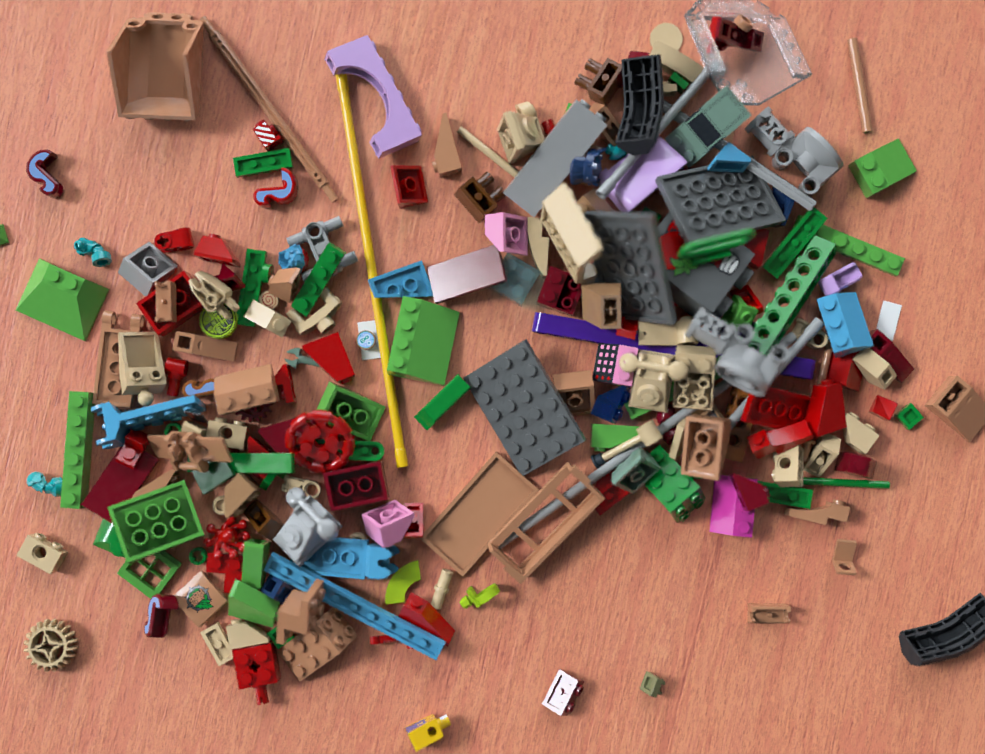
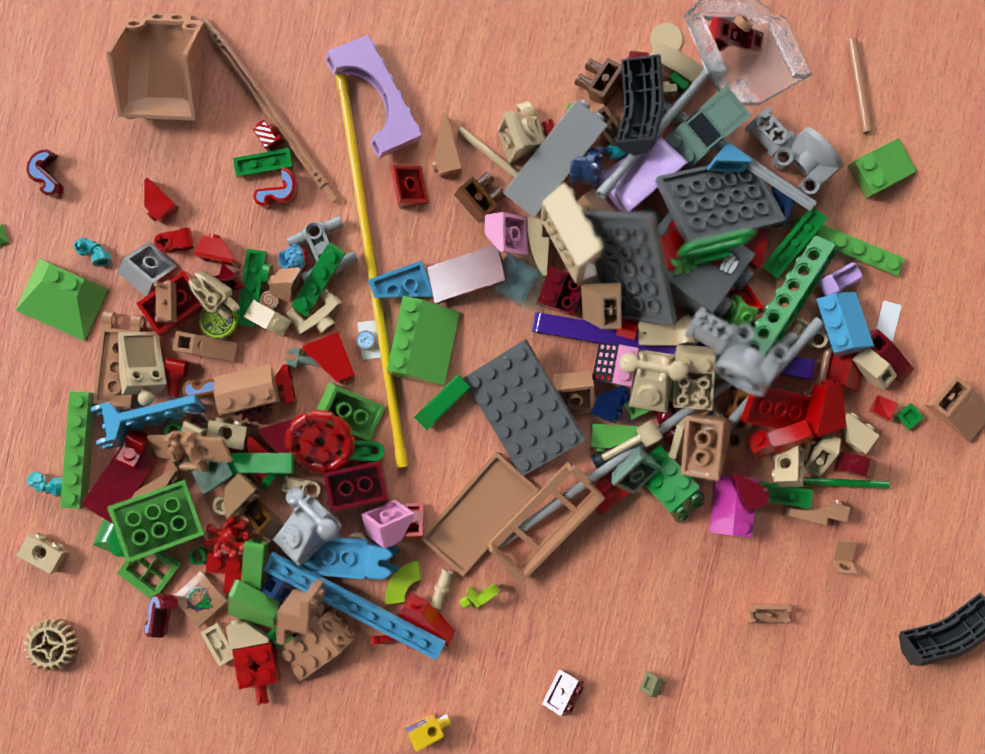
none -> red slope [144,177,179,223]

